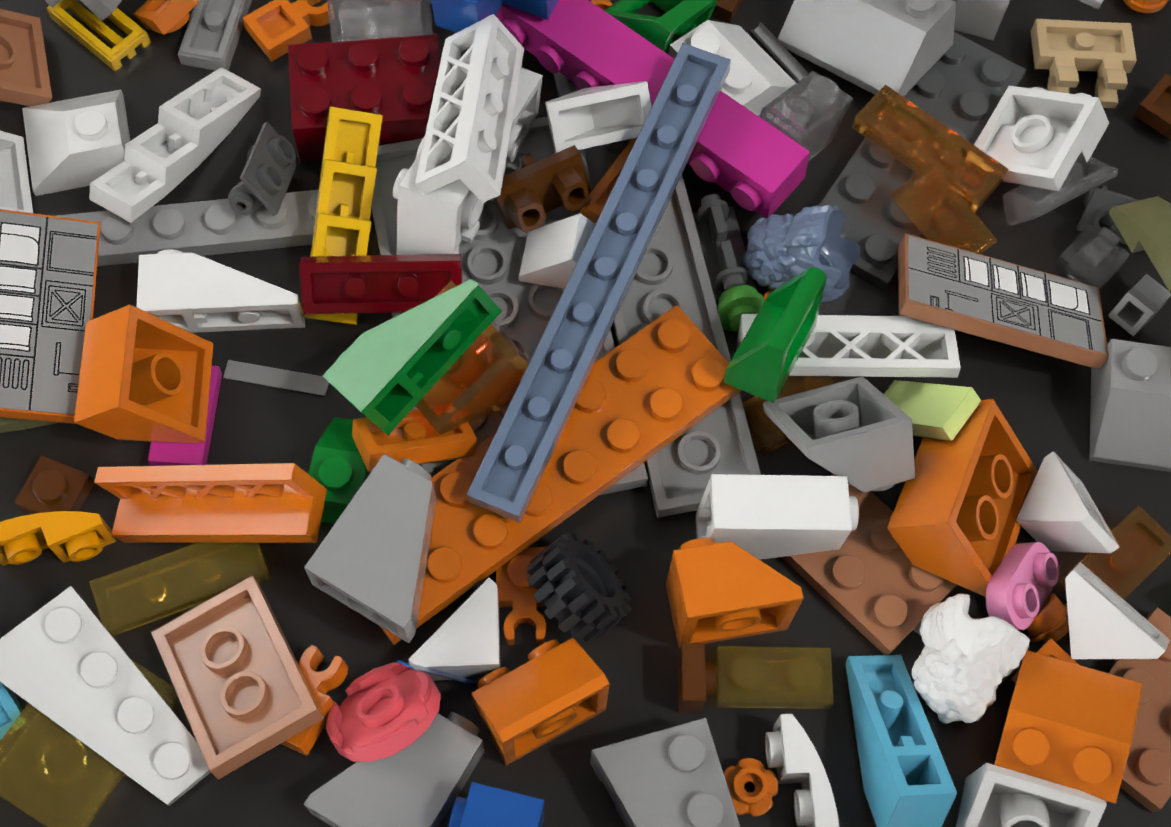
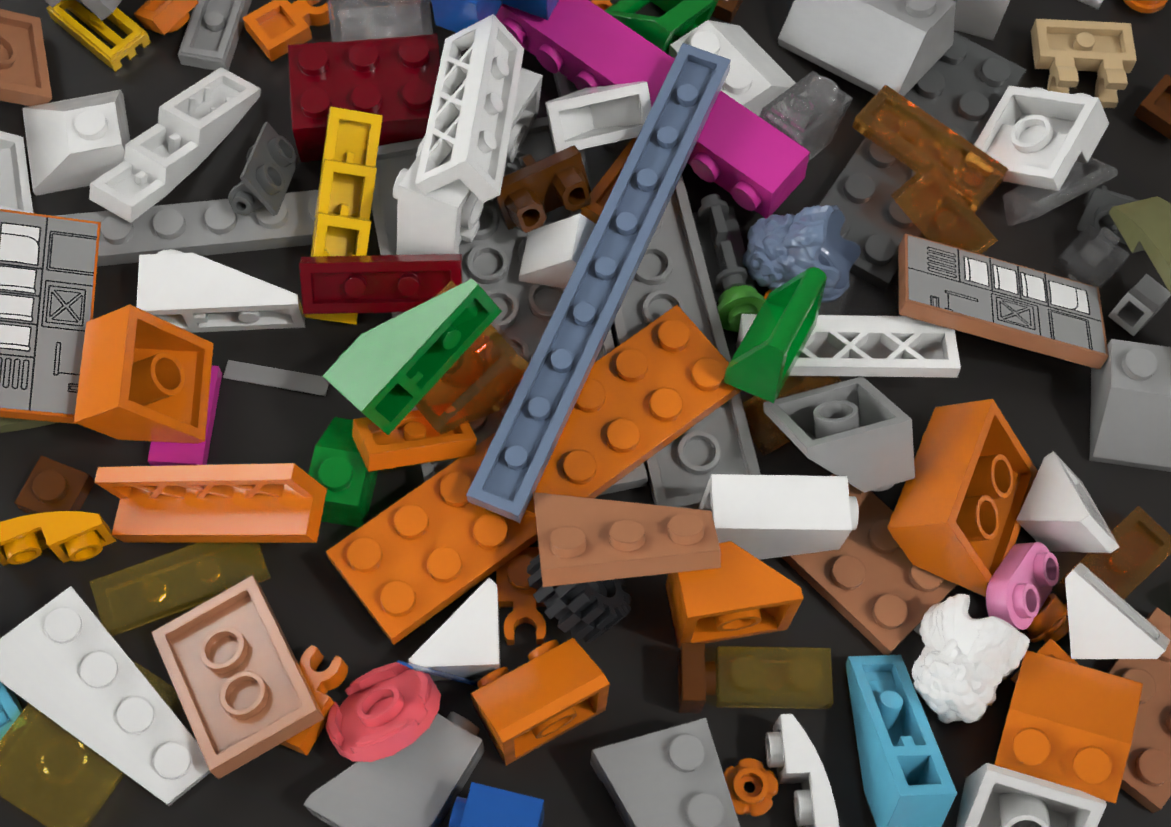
light grey slope [304,454,437,643] -> none
light grey piece [750,22,821,97] -> none
yellowish green tile [884,380,981,441] -> none
none -> nougat wing [533,492,721,587]

